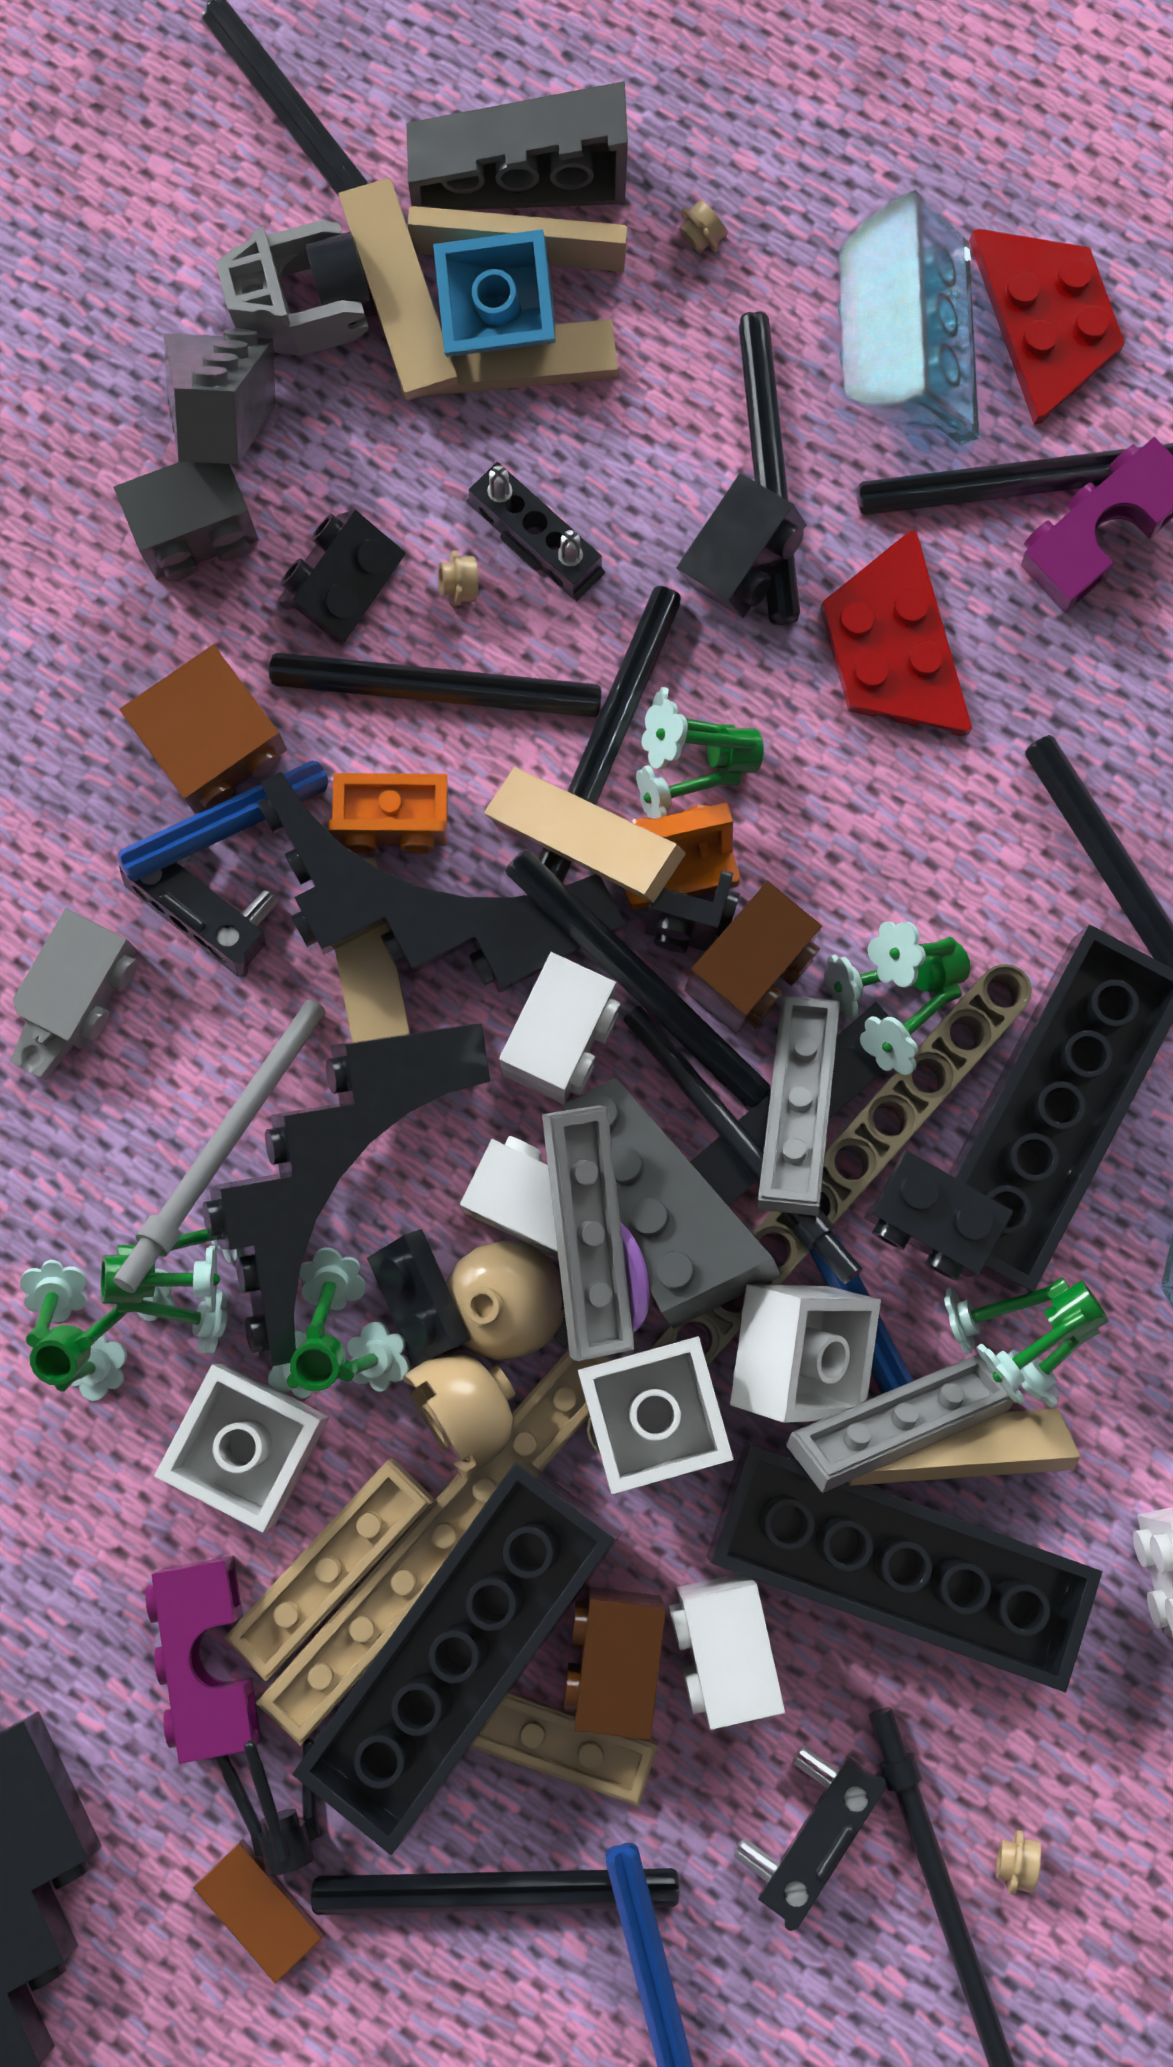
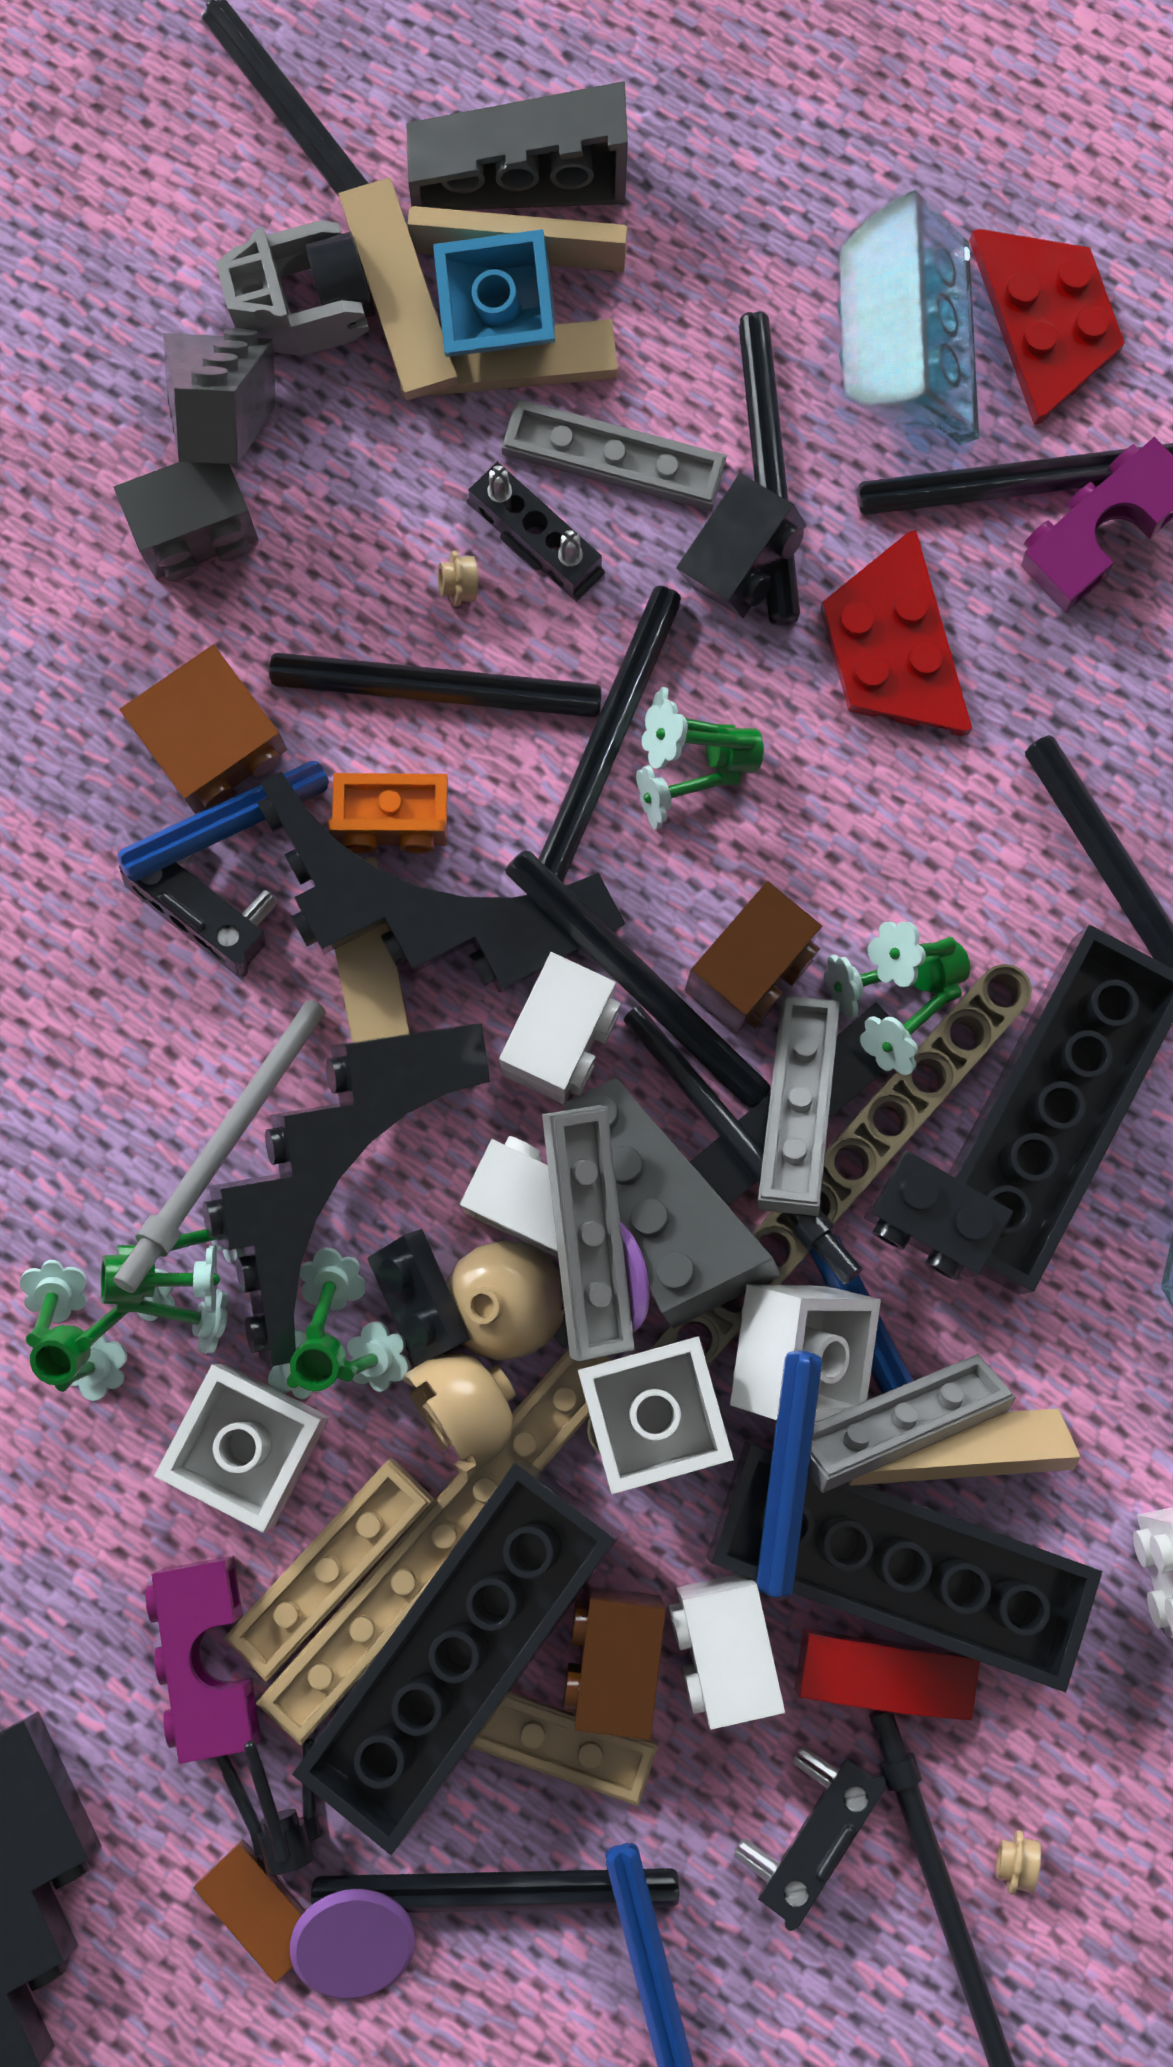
light grey hinge [10,908,138,1080] -> none
black bracket [277,510,406,642] -> none
tan tile [484,766,686,903] -> none
orange bracket [624,802,740,910] -> none
black bracket [645,870,740,953] -> none
tan plate [679,200,728,253] -> none
plant [944,1277,1109,1408] -> none
none -> medium lavender piece [290,1889,415,1999]
none -> light grey tile [501,399,727,511]
none -> blue axle [756,1350,823,1598]
none -> red slope [794,1628,980,1720]

